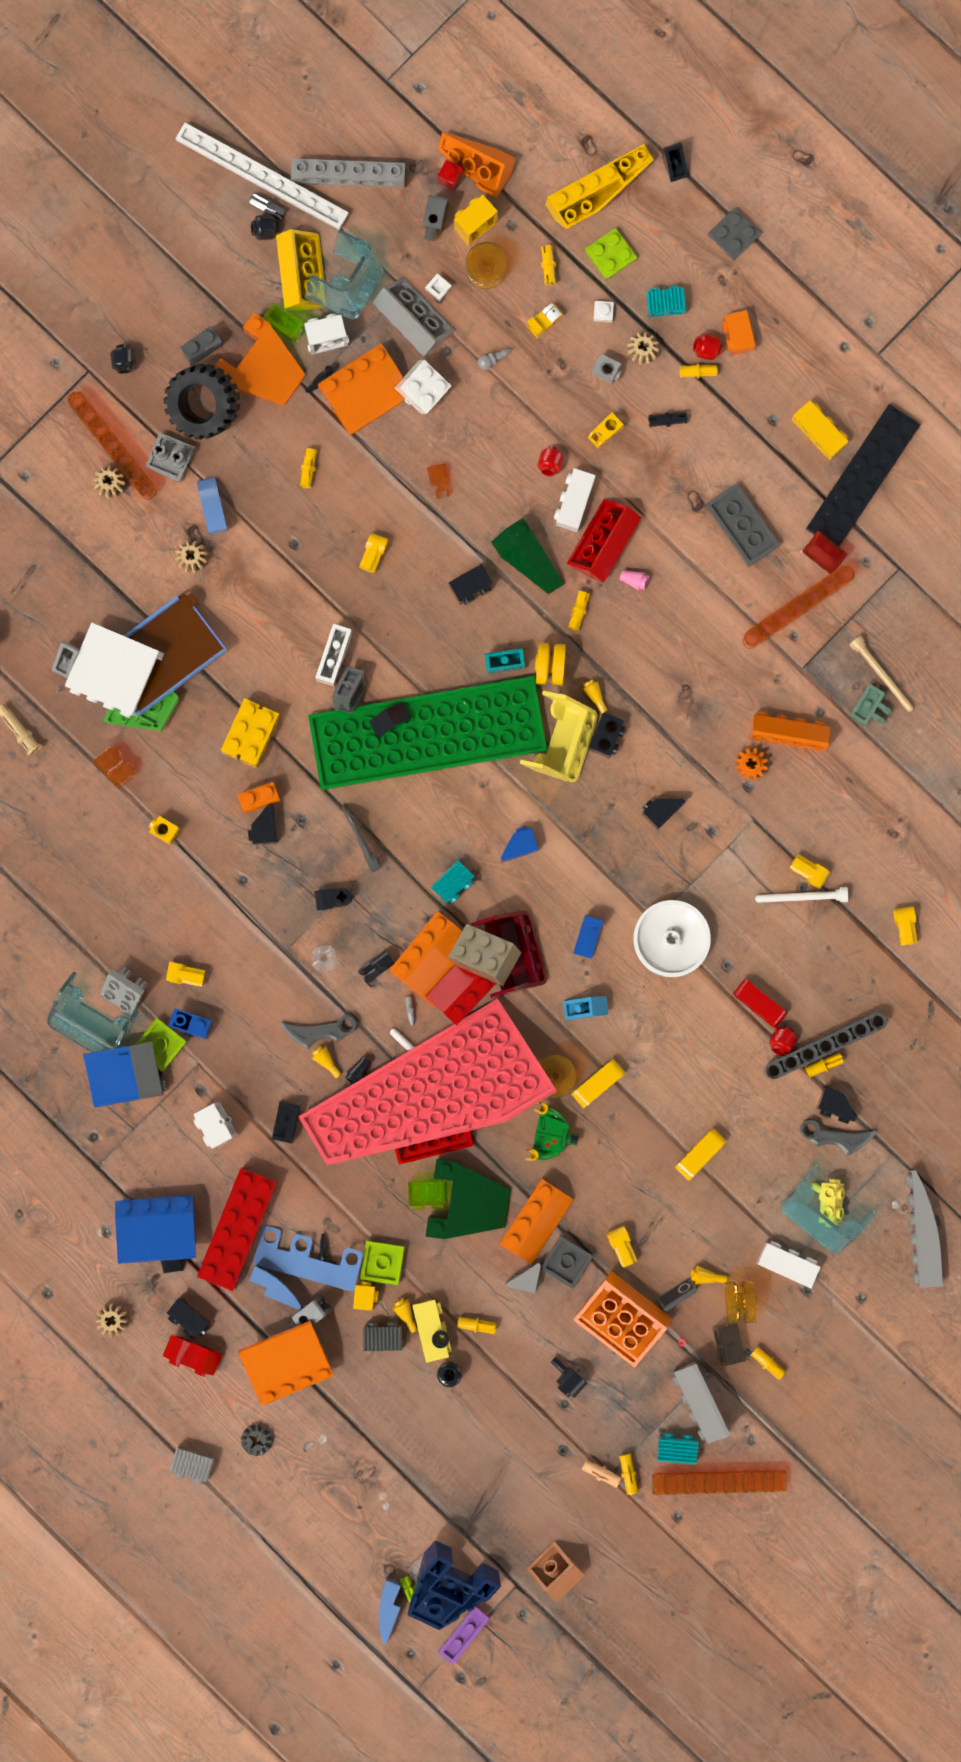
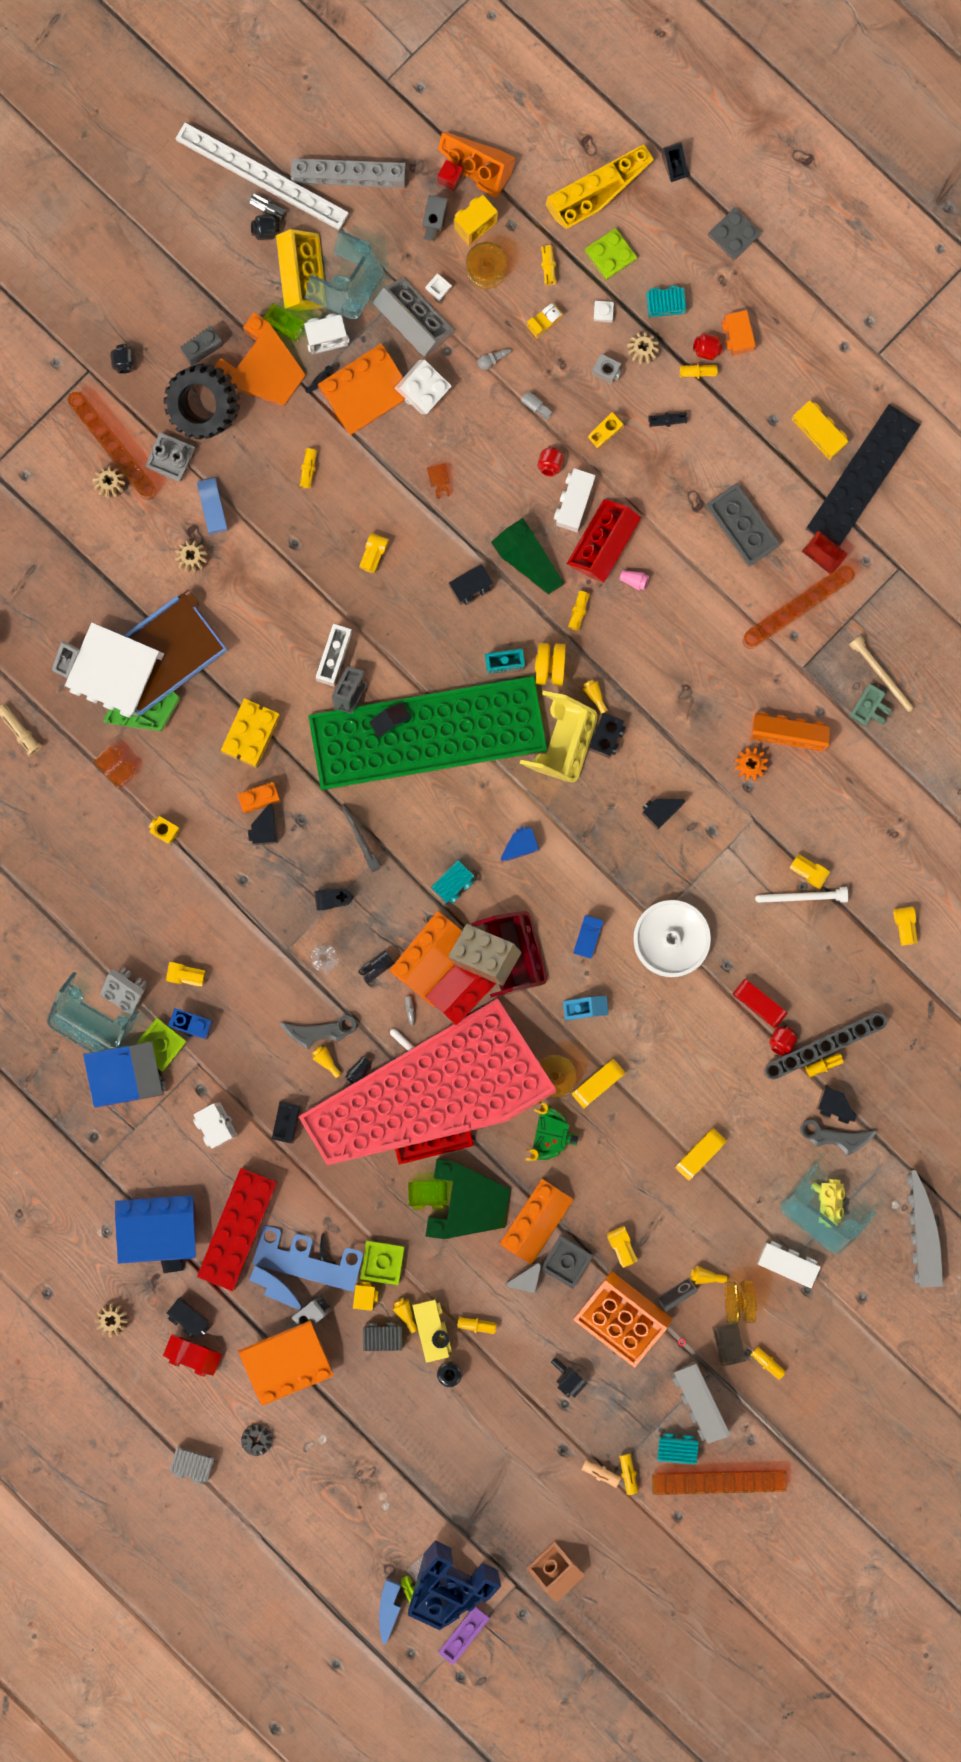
none -> light grey bar [521,391,552,420]

